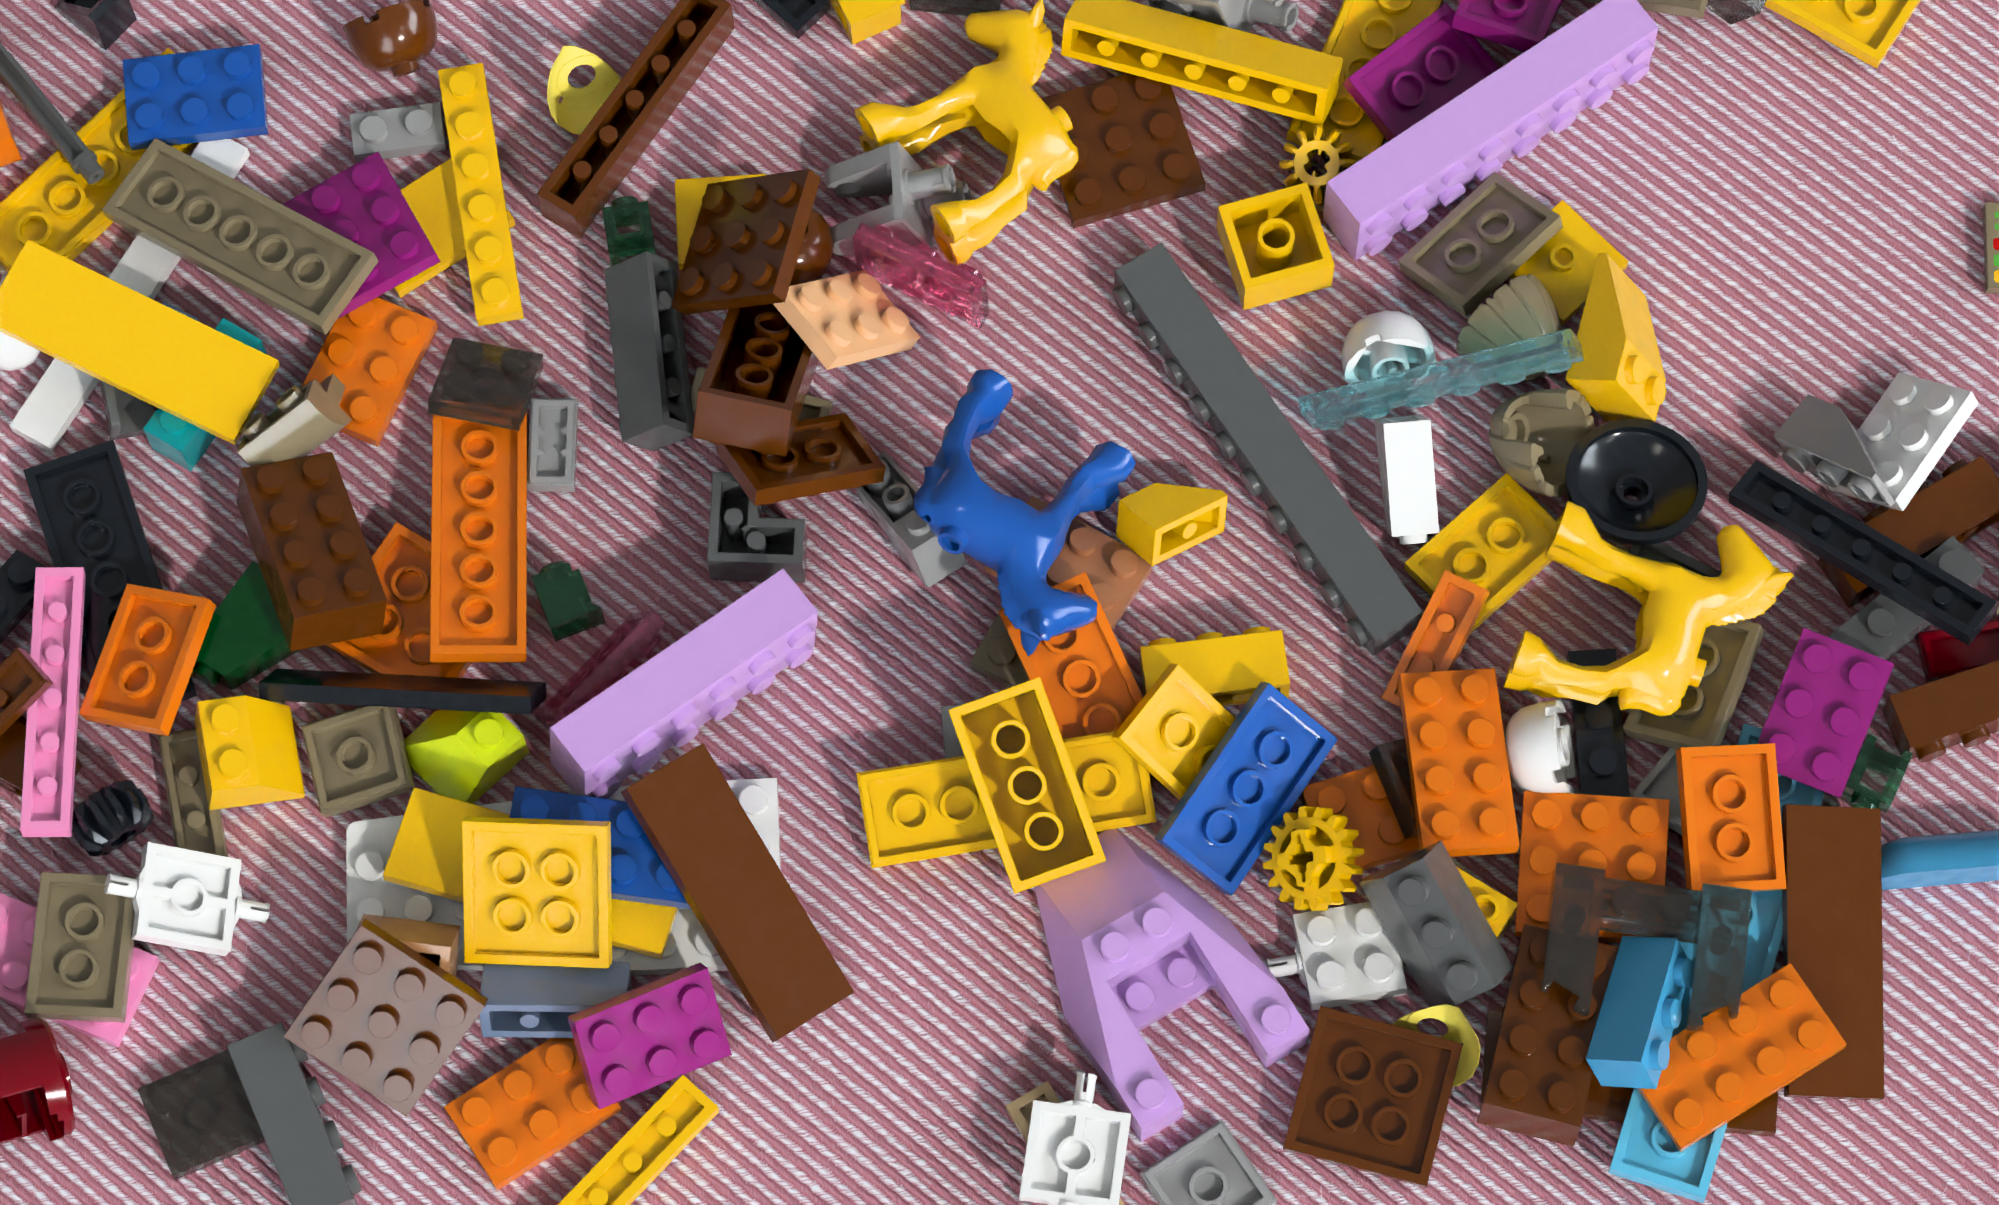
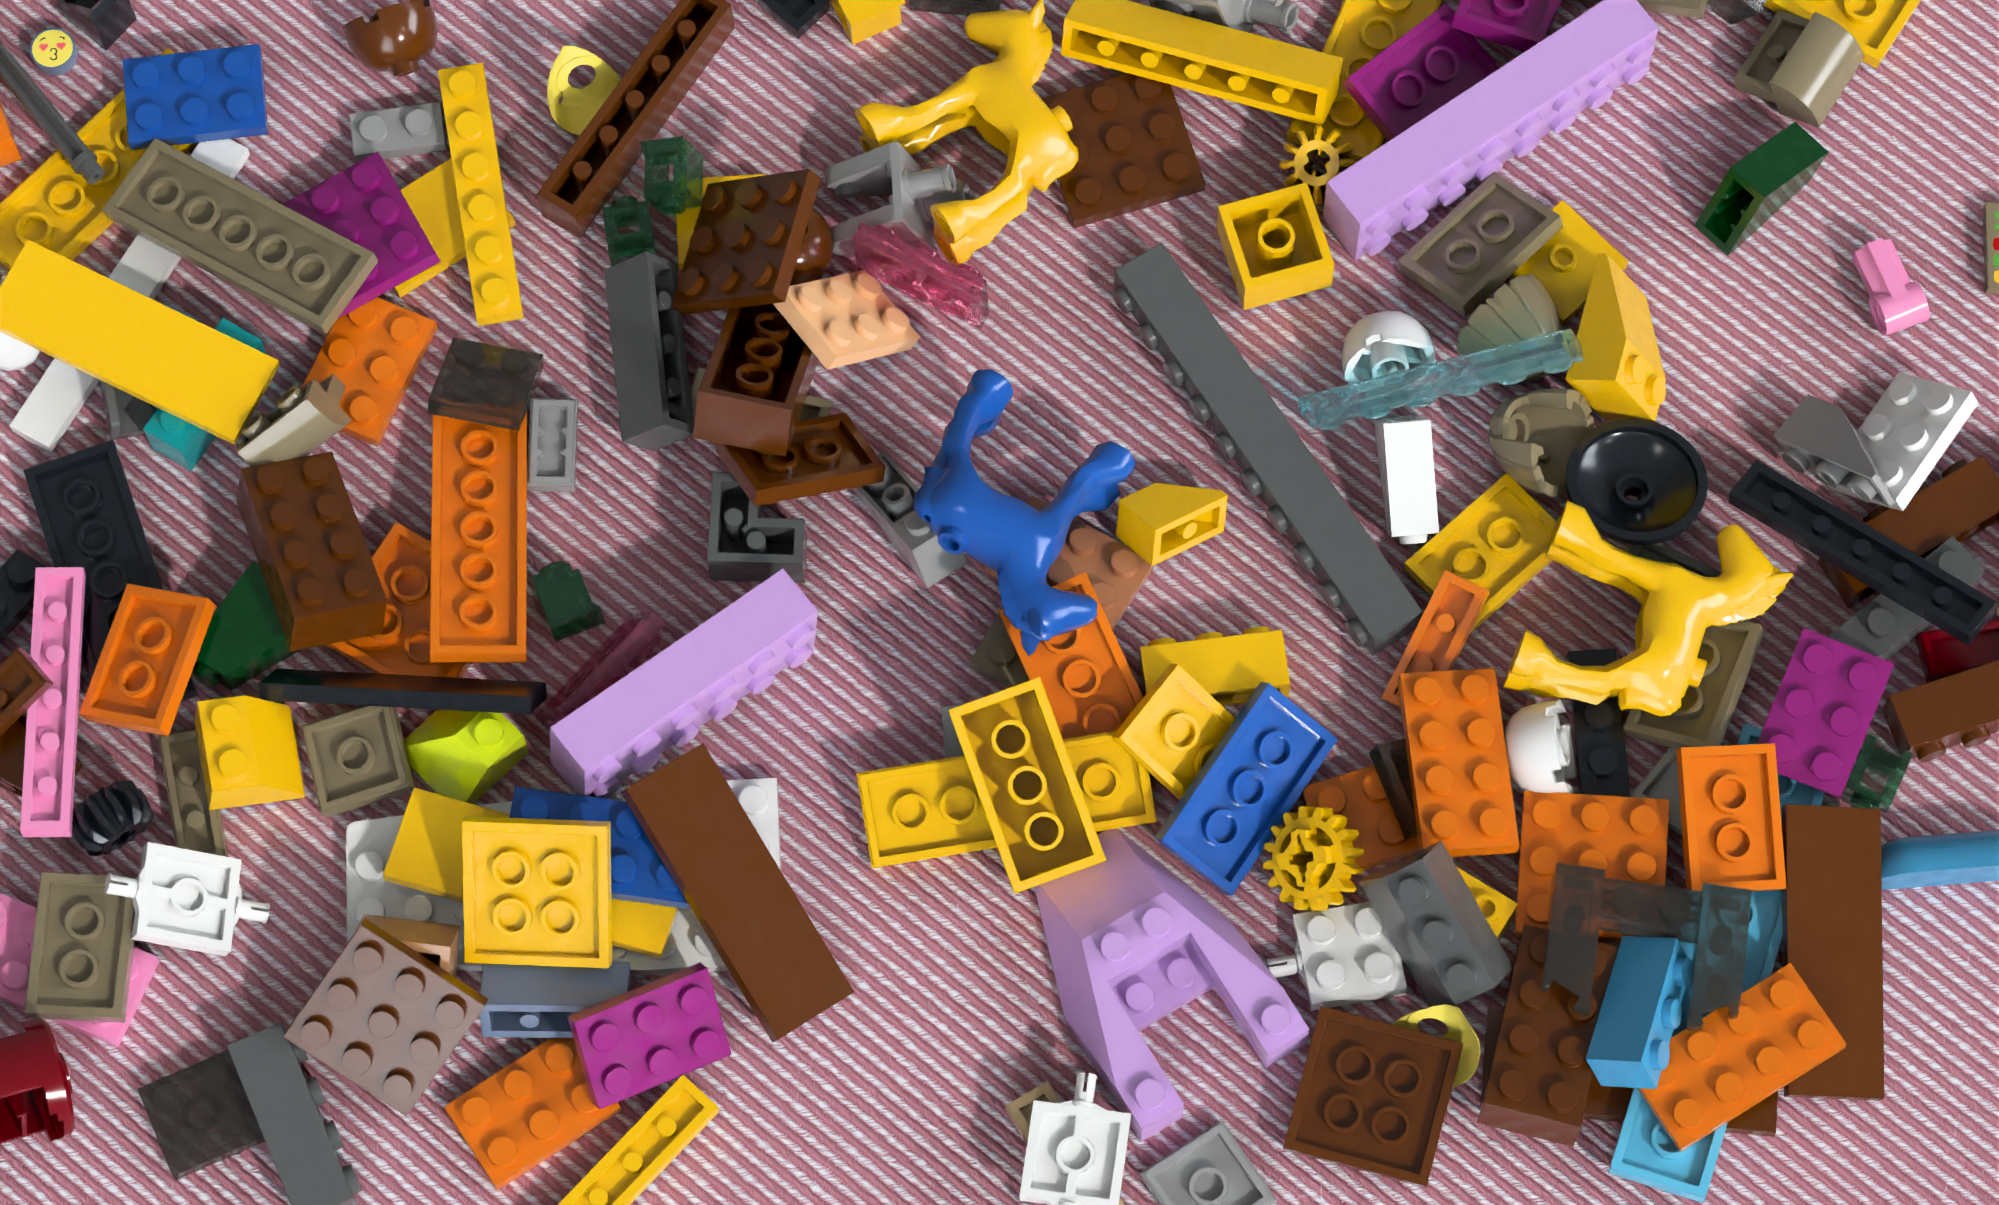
none -> tile [30,28,78,76]
none -> clear green window [640,136,704,215]
none -> dark green slope [1694,122,1828,256]
none -> dark tan brick [1733,10,1864,128]
none -> bright pink piece [1852,238,1930,336]

